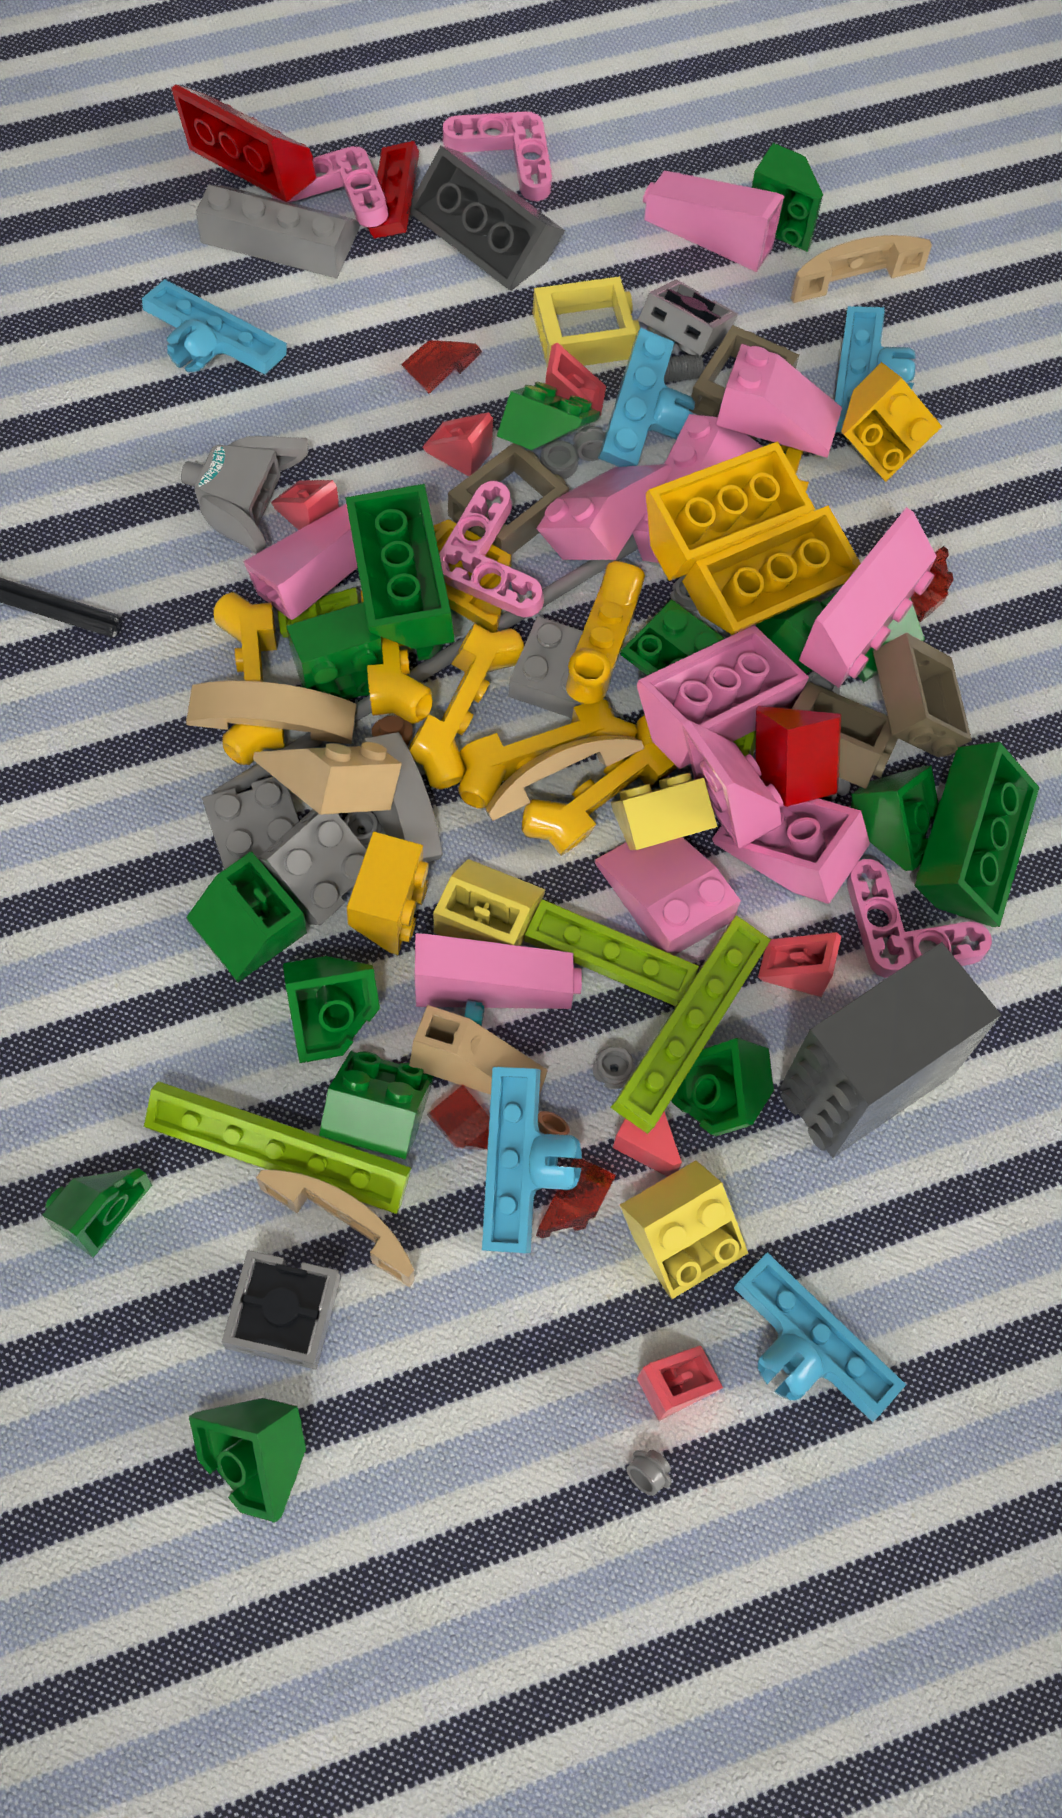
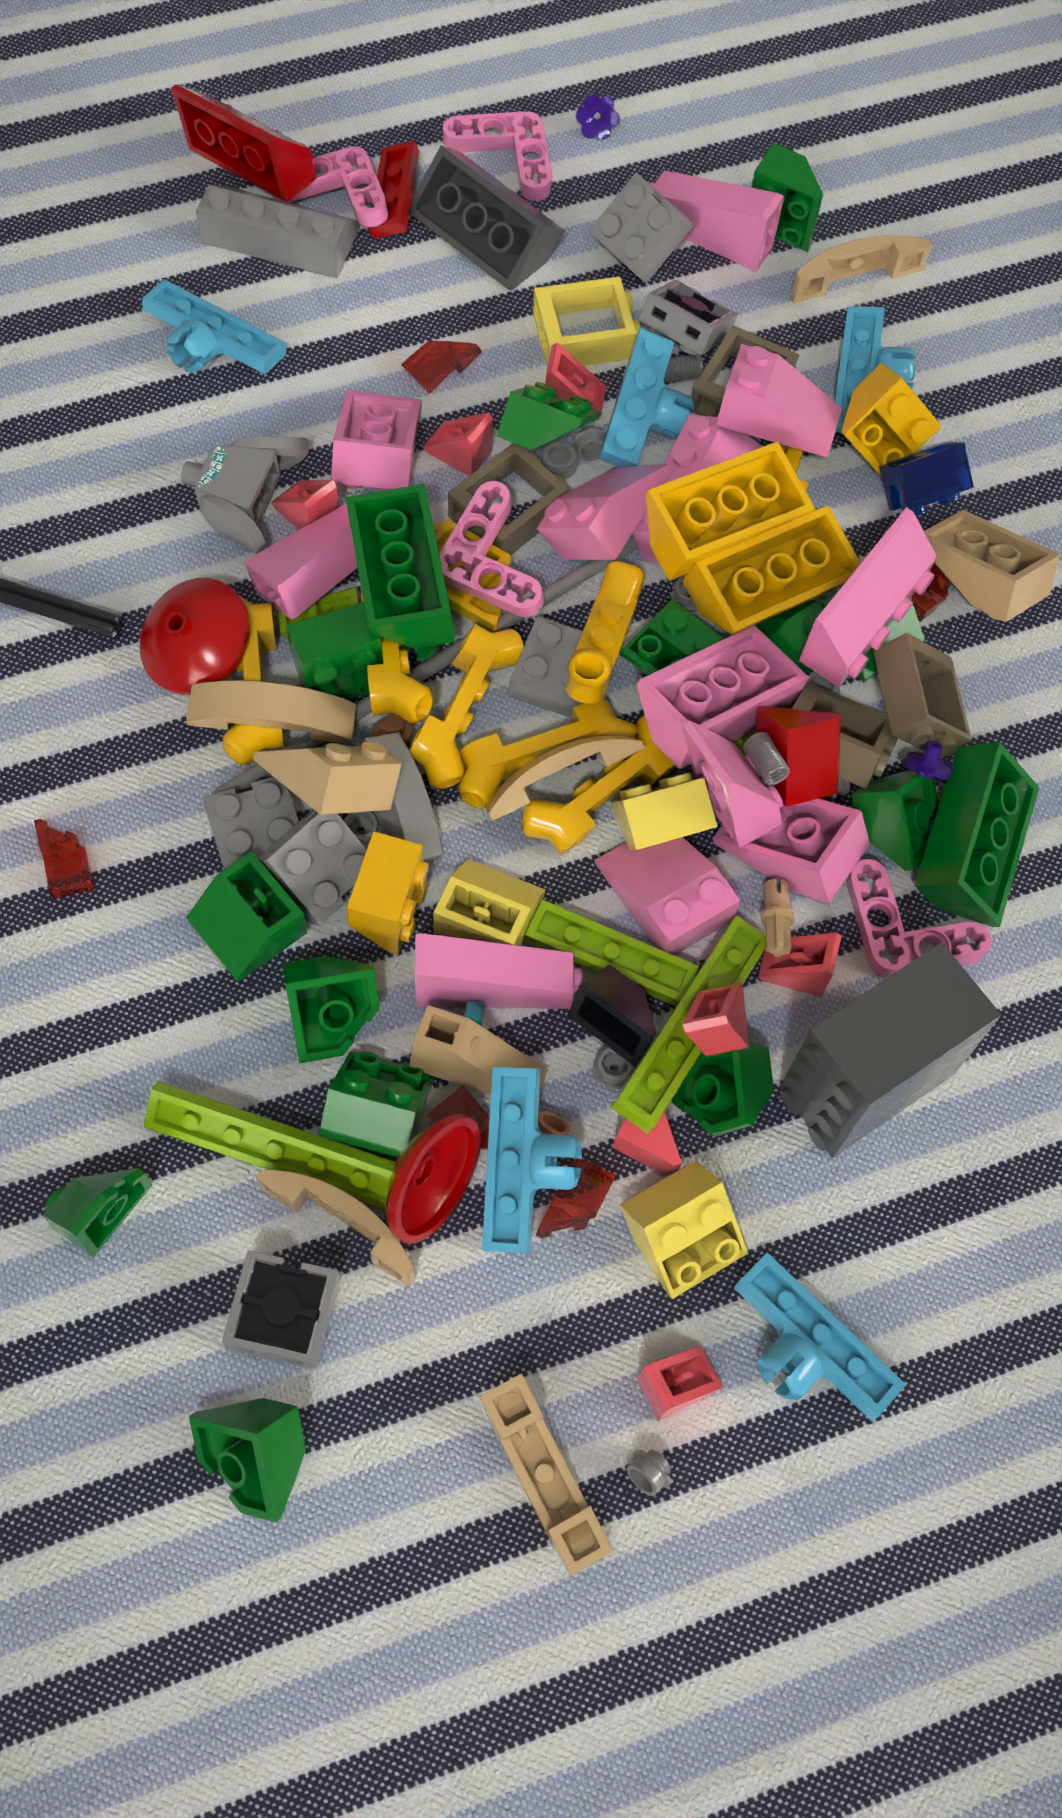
none -> clear red slope [34,819,95,899]
none -> red dish [139,578,250,695]
none -> bright pink slope [331,390,421,491]
none -> red dish [386,1114,481,1244]
none -> tan slope [479,1373,614,1576]
none -> black slope [567,964,657,1067]
none -> dark purple plant [576,94,620,140]
none -> light grey piece [589,172,694,283]
none -> coral slope [683,982,749,1056]
none -> light grey piece [743,732,790,785]
none -> tan axle [761,879,795,958]
none -> clear blue brick [879,442,974,515]
none -> dark purple plant [903,741,954,779]
none -> tan slope [924,510,1060,623]

